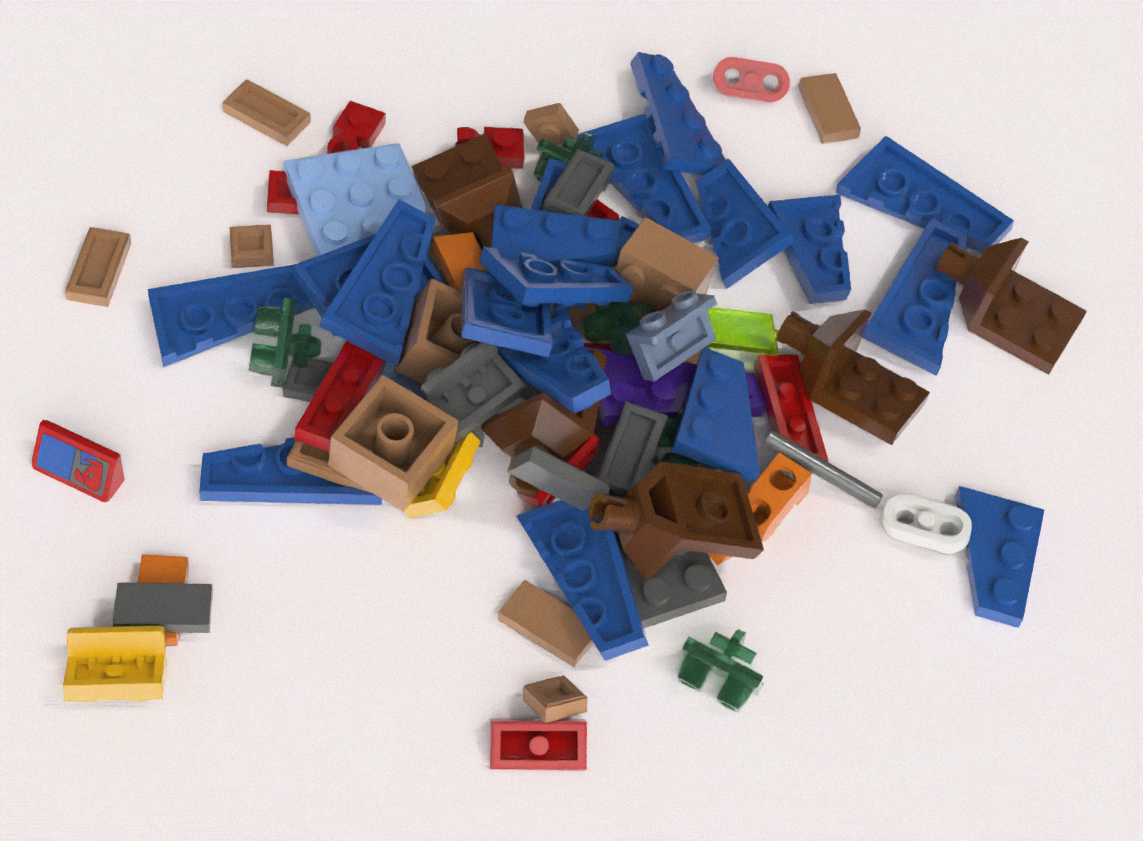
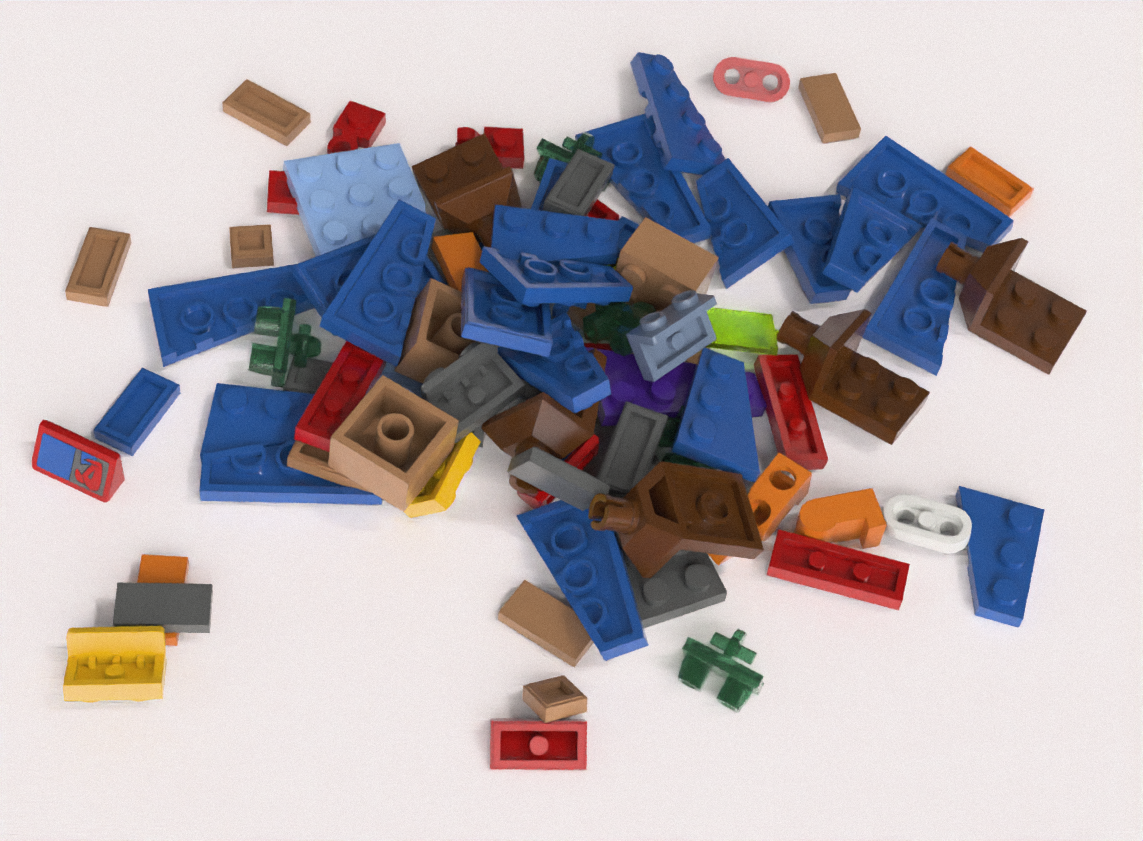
medium nougat plate [523,103,579,149] -> none
bar [762,429,883,509] -> none
none -> blue tile [93,367,181,457]
none -> blue wing [200,383,315,465]
none -> red plate [766,529,910,611]
none -> orange leg [794,488,886,549]
none -> blue wing [822,187,923,293]
none -> orange tile [945,146,1034,217]

